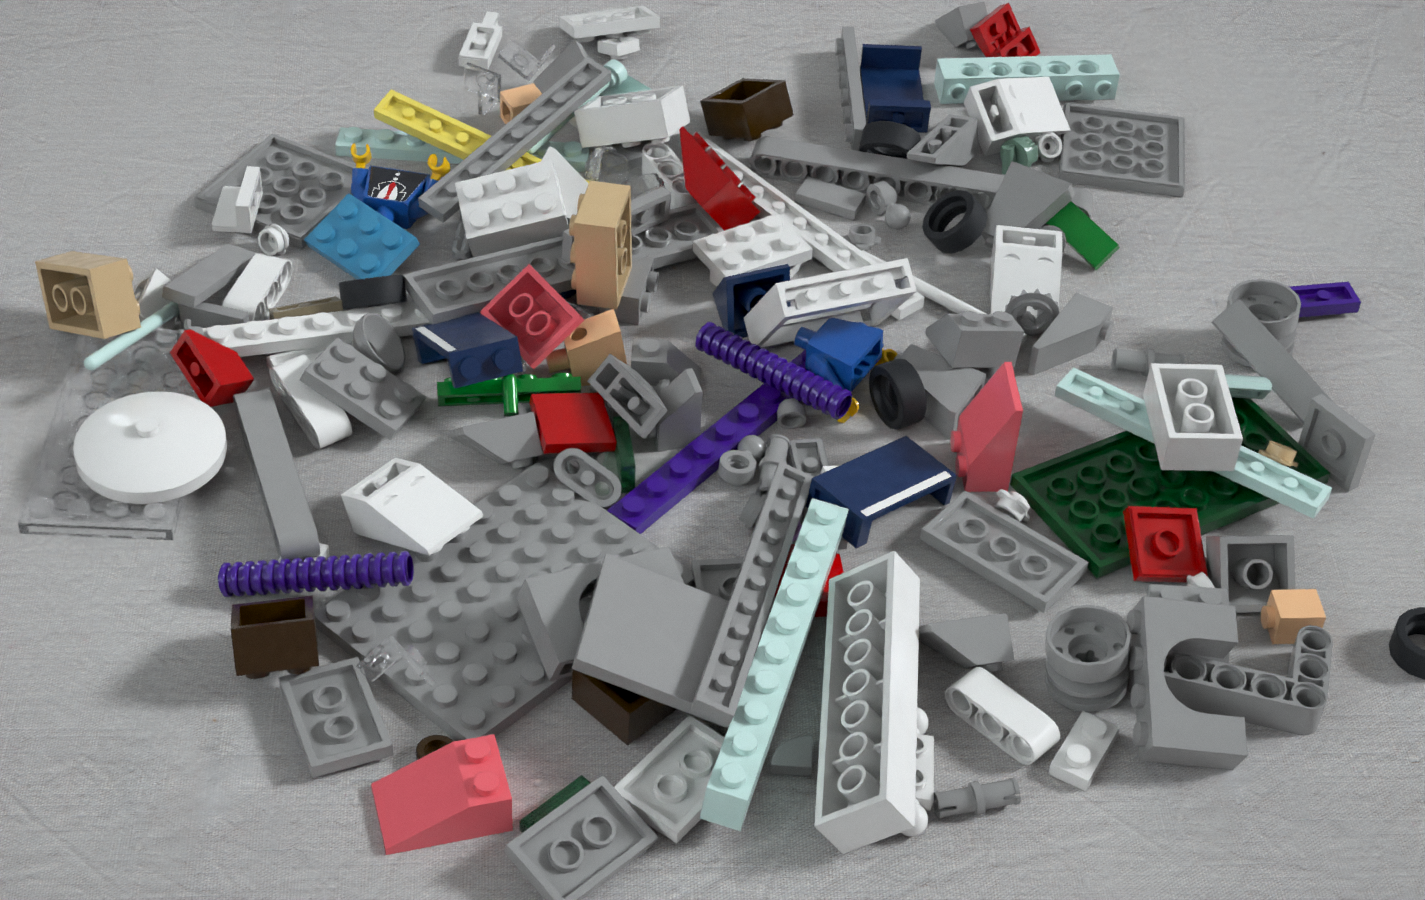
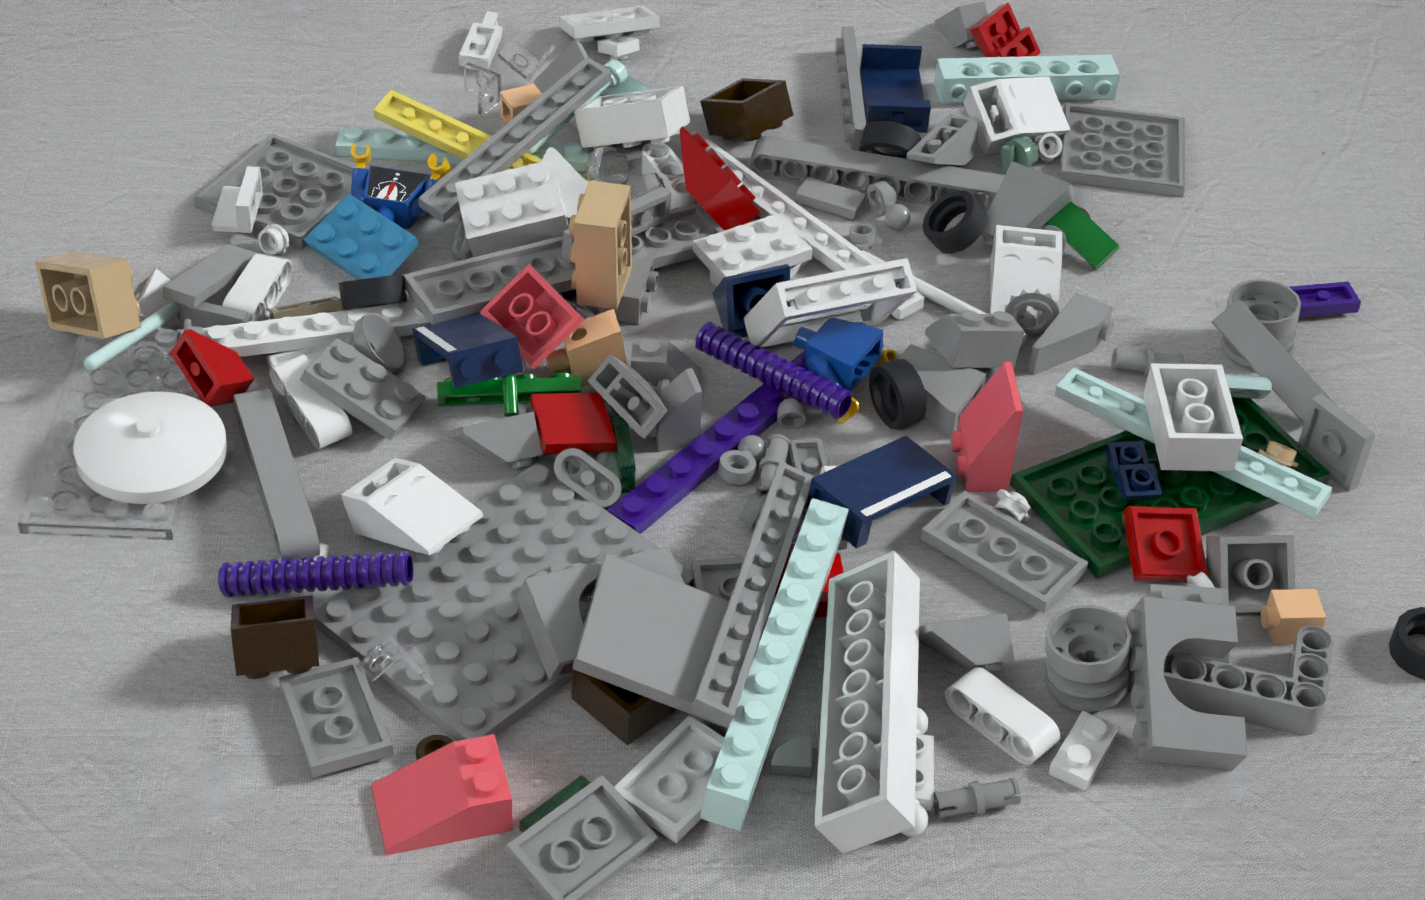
none -> dark blue slope [1105,441,1162,500]

